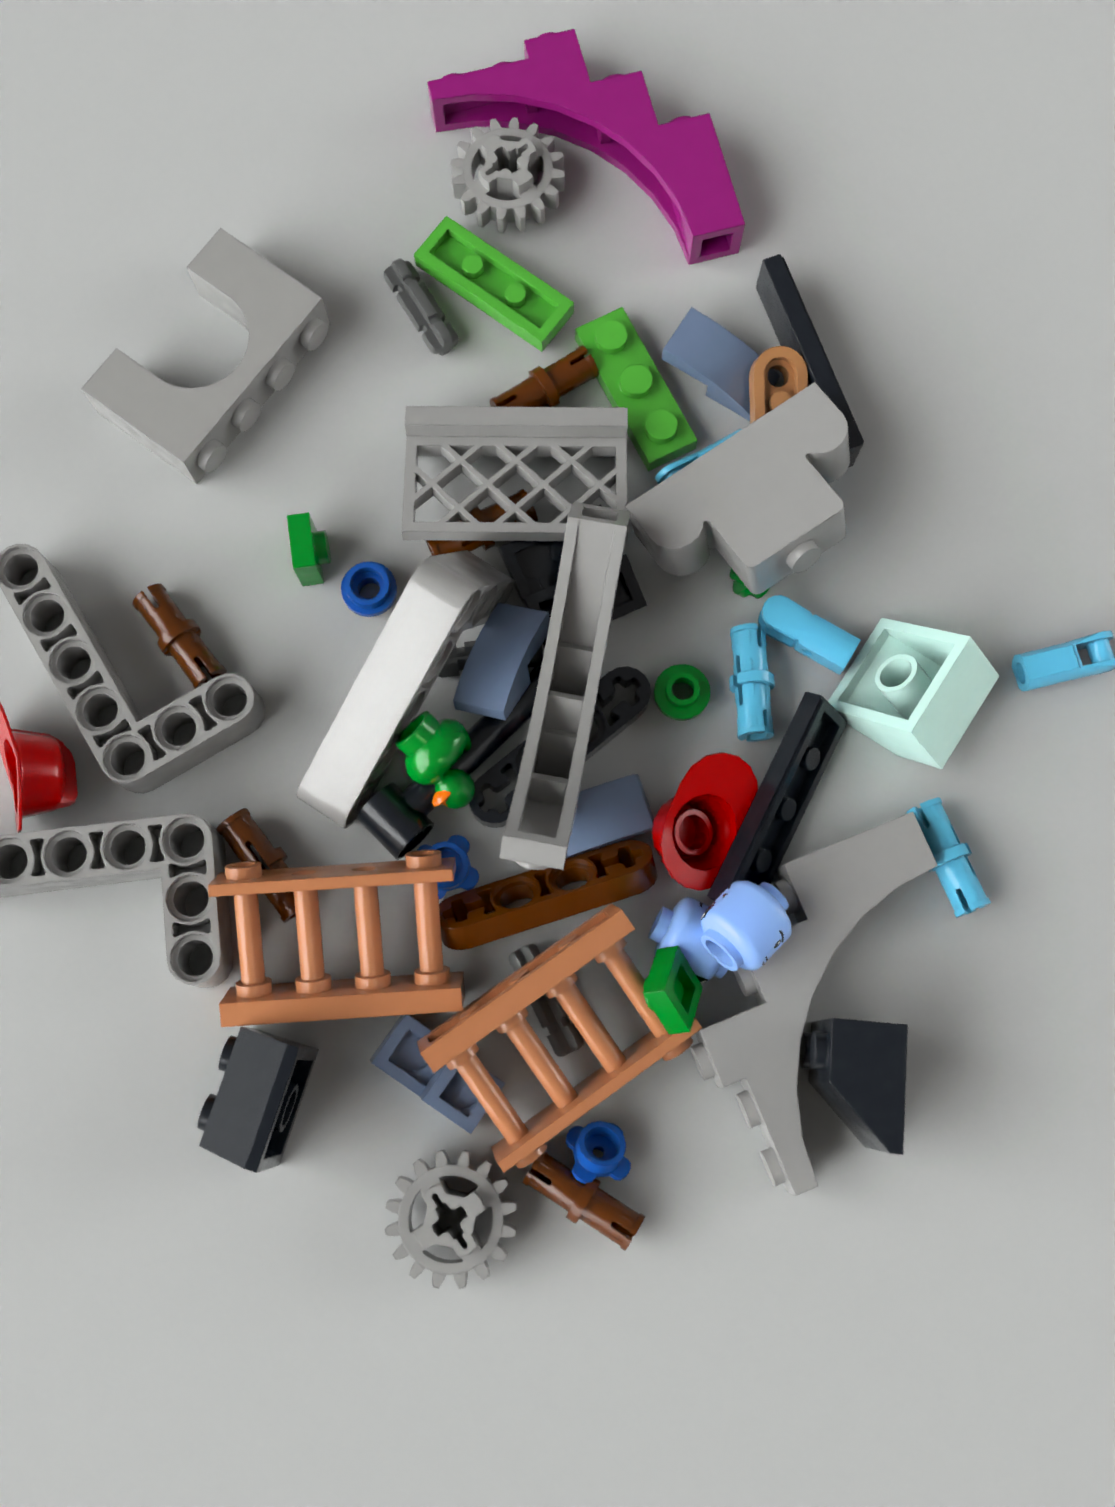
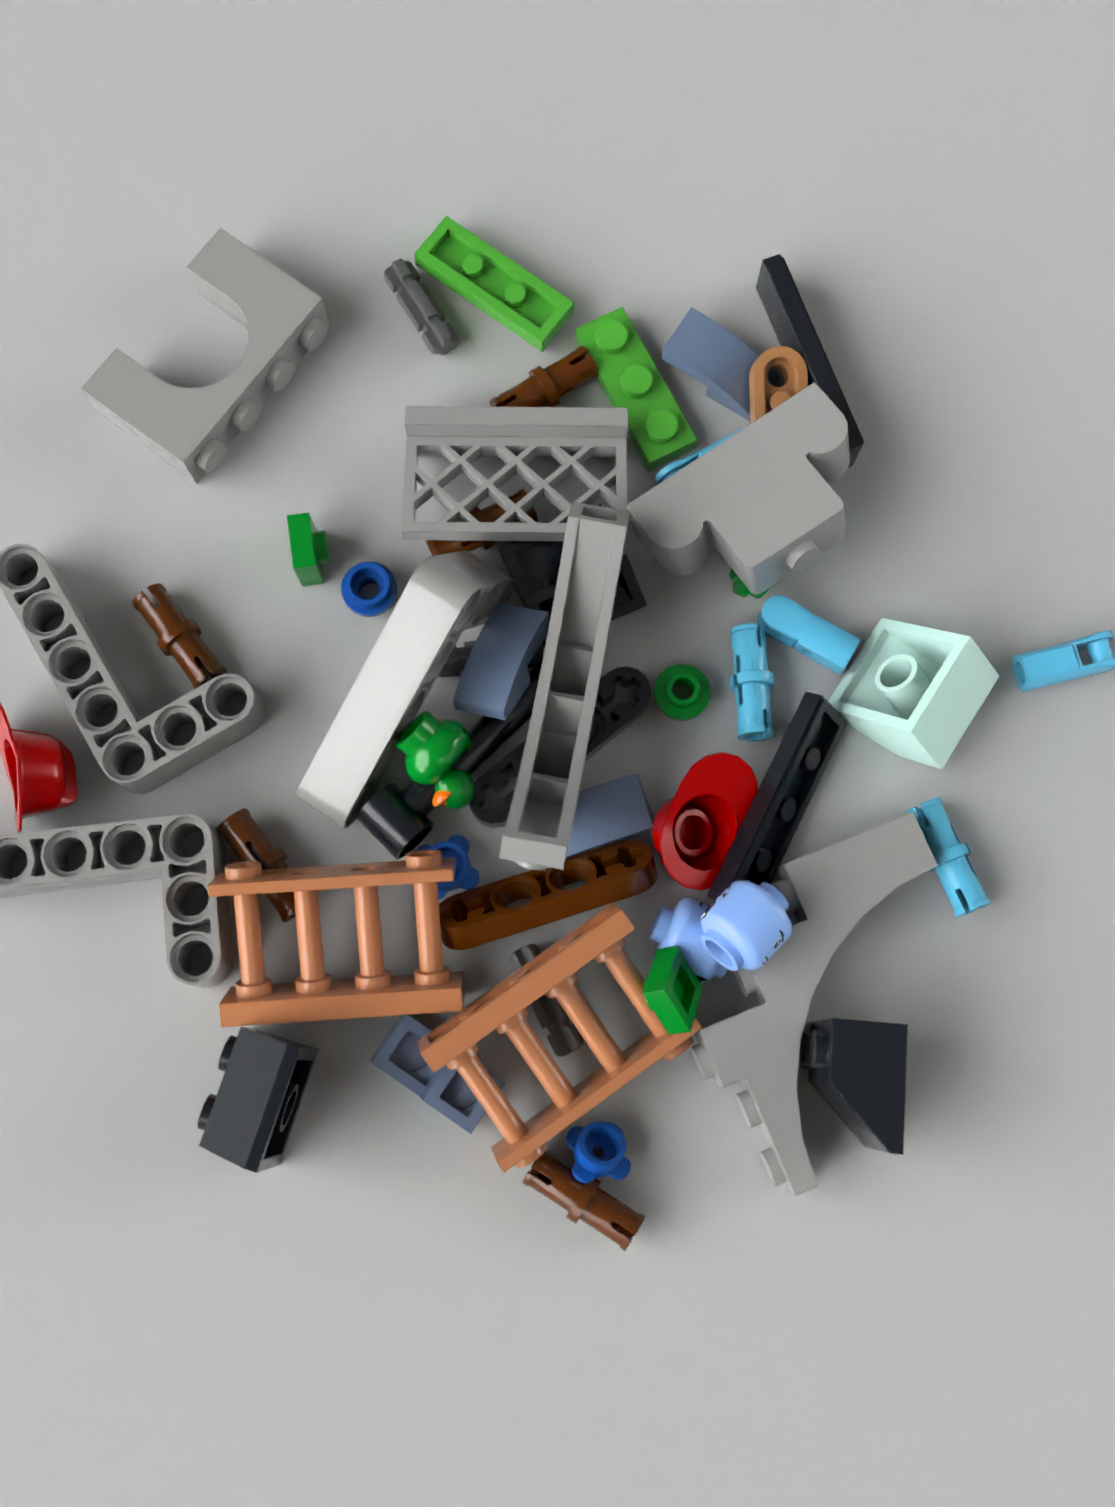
light grey gear [384,1150,518,1289] -> none
magenta arch [427,29,745,265] -> none
light grey gear [451,117,565,233] -> none

